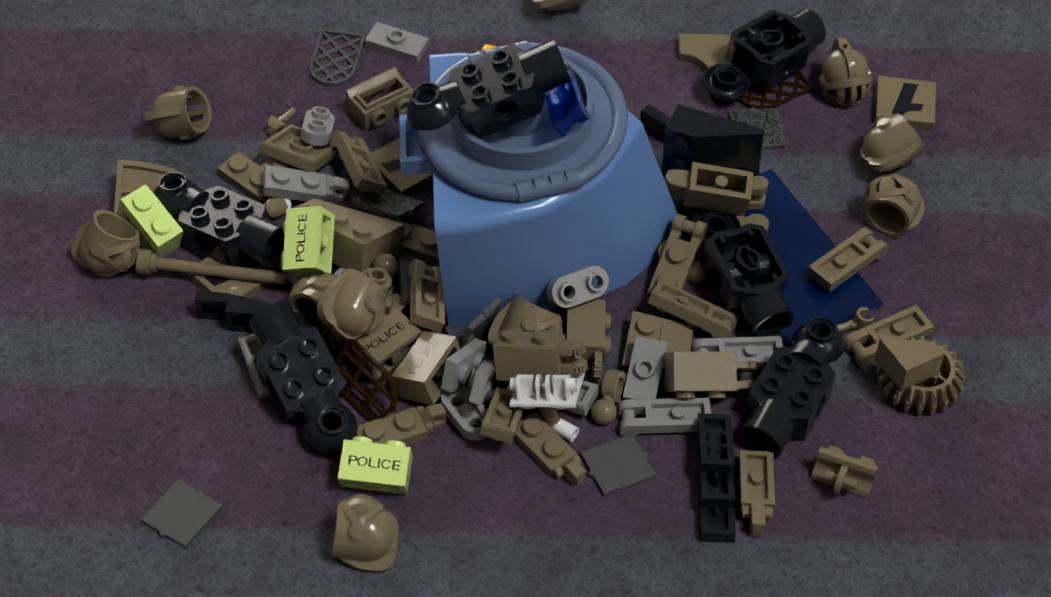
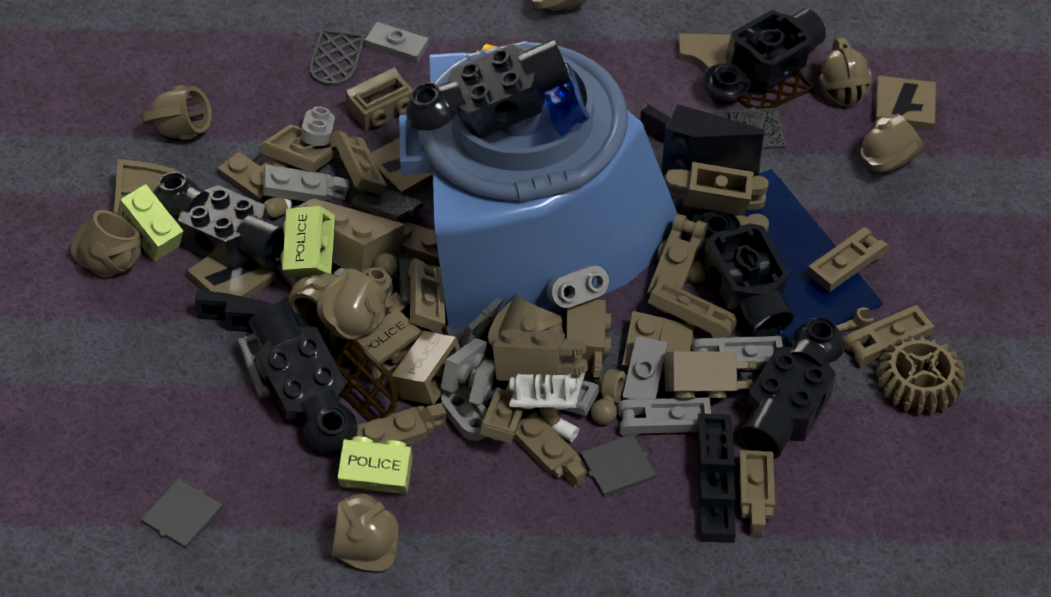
dark tan piece [136,249,288,285] -> none
dark tan hand [267,107,297,136] -> none
dark tan hips [811,445,878,498] -> none
dark tan helmet [864,174,925,238] -> none
dark tan slope [875,334,945,391] -> none

